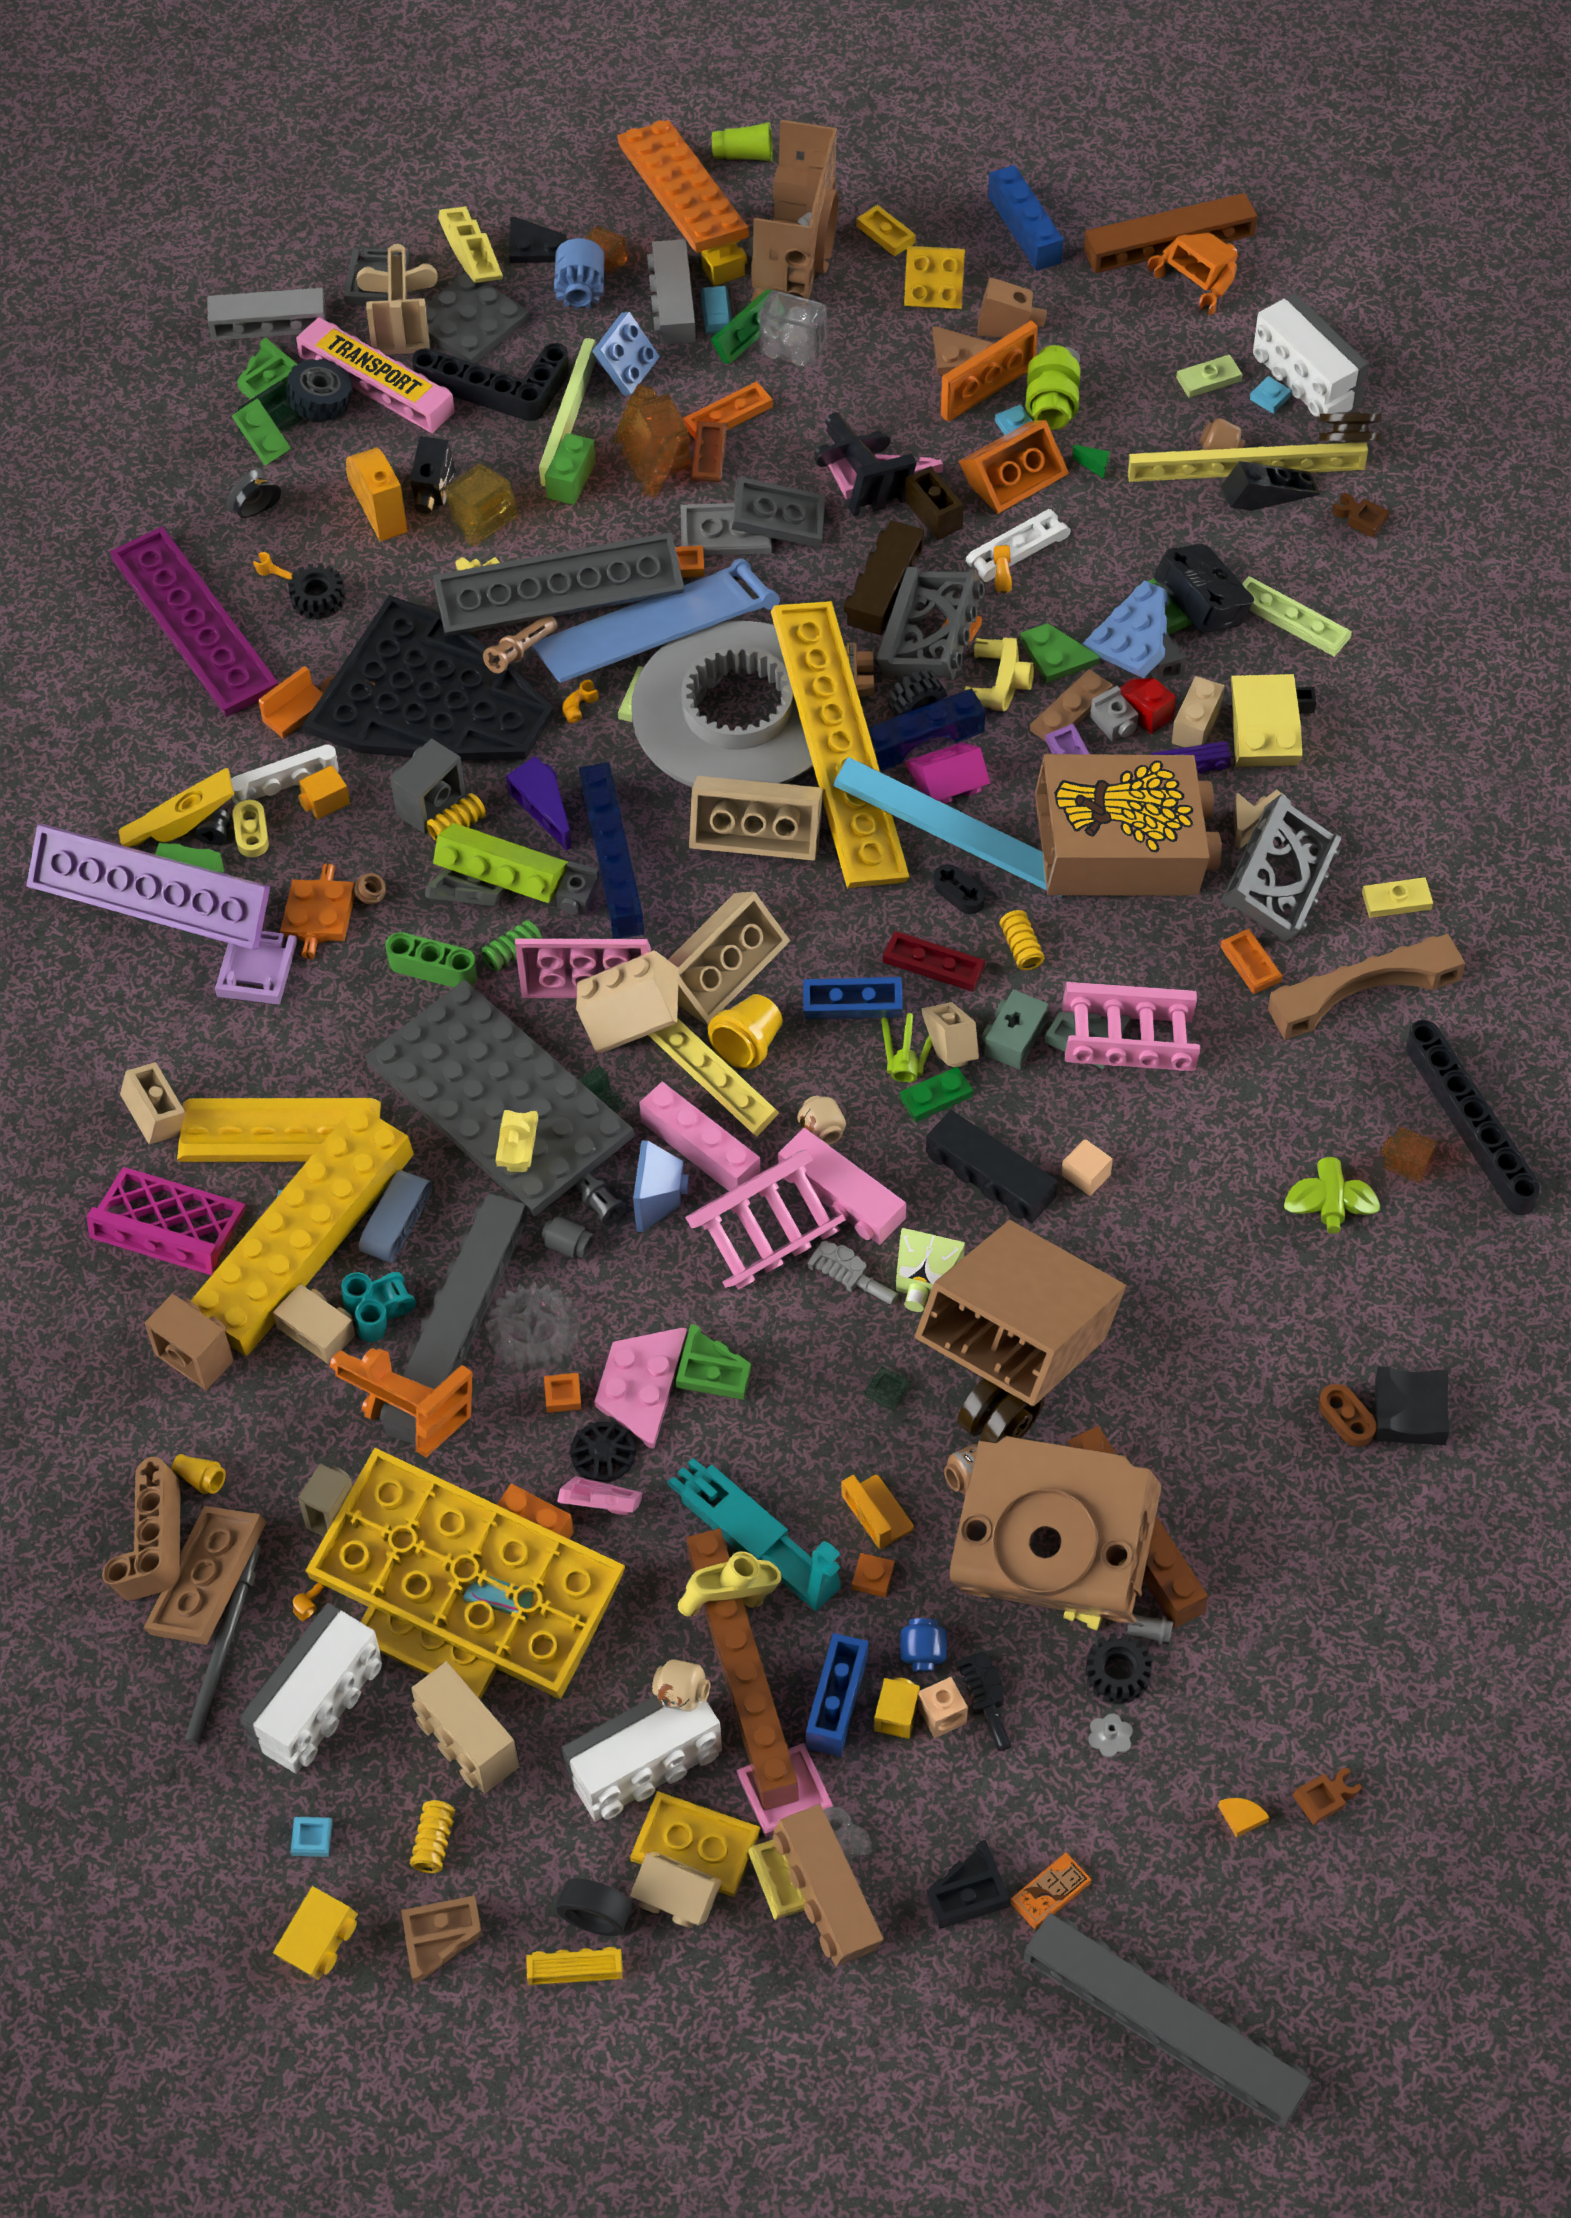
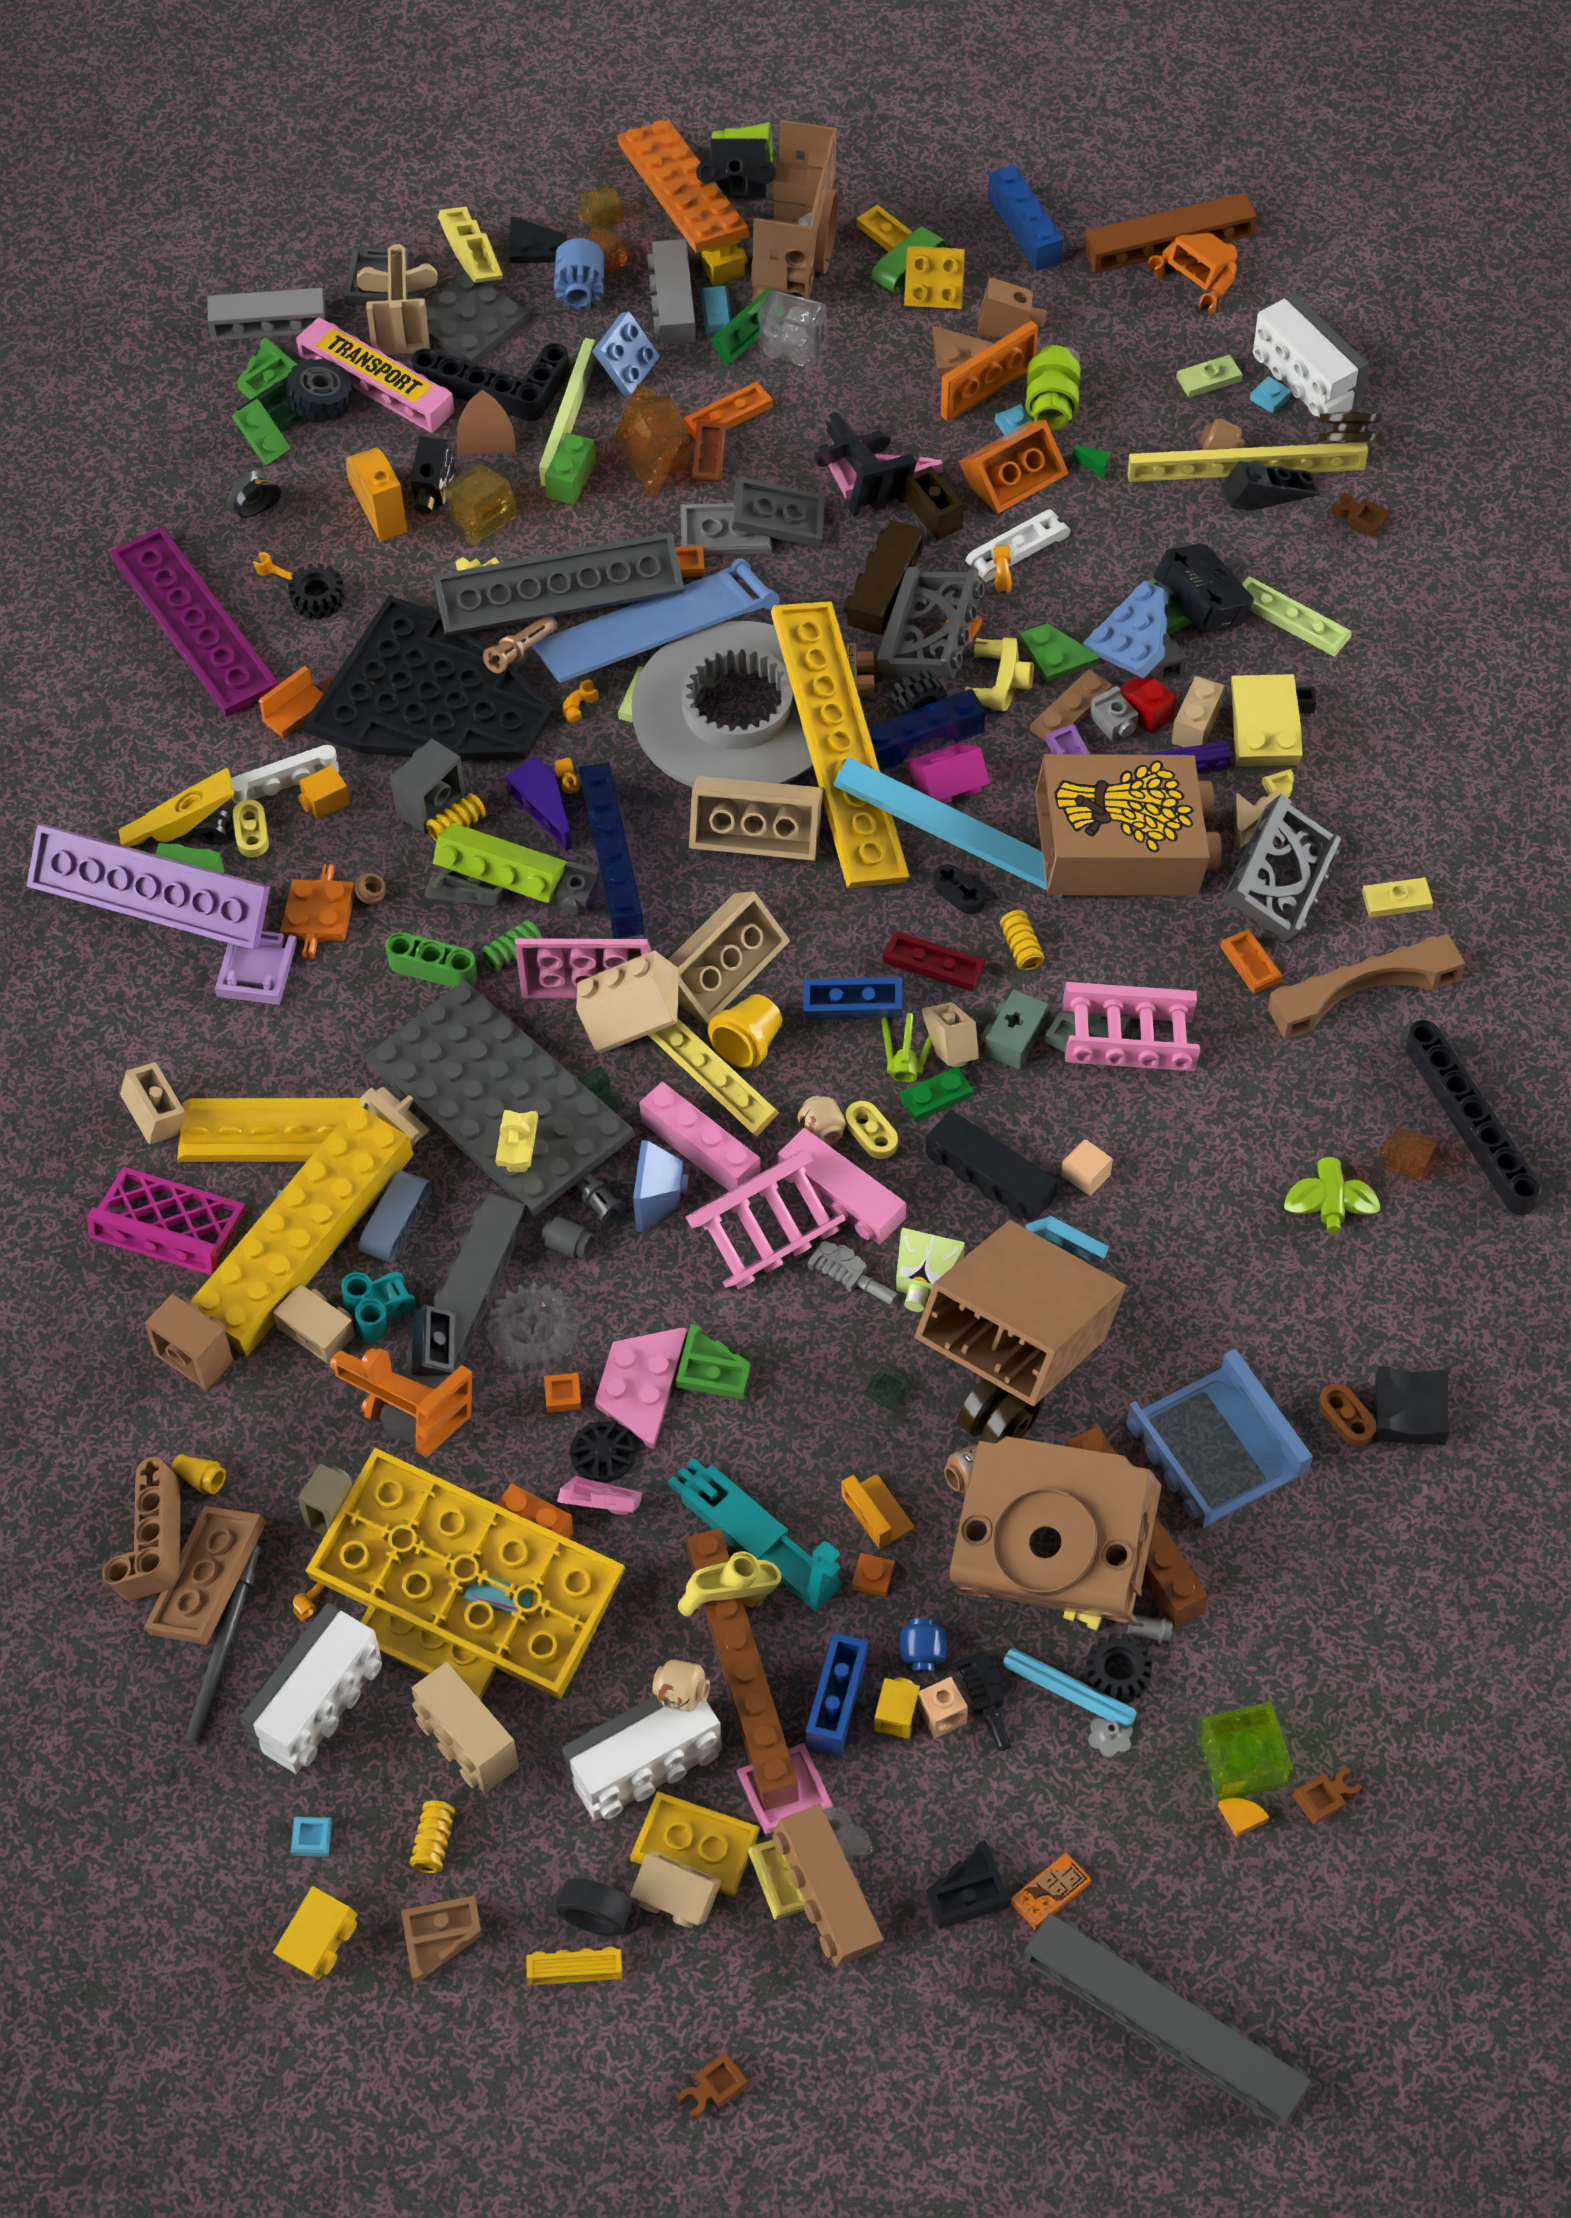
none -> tan panel [358,1087,429,1147]
none -> black slope [411,1304,455,1376]
none -> nougat shield [456,389,516,455]
none -> light orange arm [554,758,580,795]
none -> clear yellow brick [578,184,624,232]
none -> dark orange plate [677,2052,749,2121]
none -> black piece [696,138,776,197]
none -> light yellow plate [845,1101,898,1159]
none -> bright green beam [871,227,947,294]
none -> medium azure axle [1003,1648,1136,1729]
none -> medium azure wing [1025,1216,1109,1264]
none -> panel [1126,1349,1313,1528]
none -> clear neon green brick [1197,1702,1293,1802]
none -> light yellow tile [1262,769,1294,798]

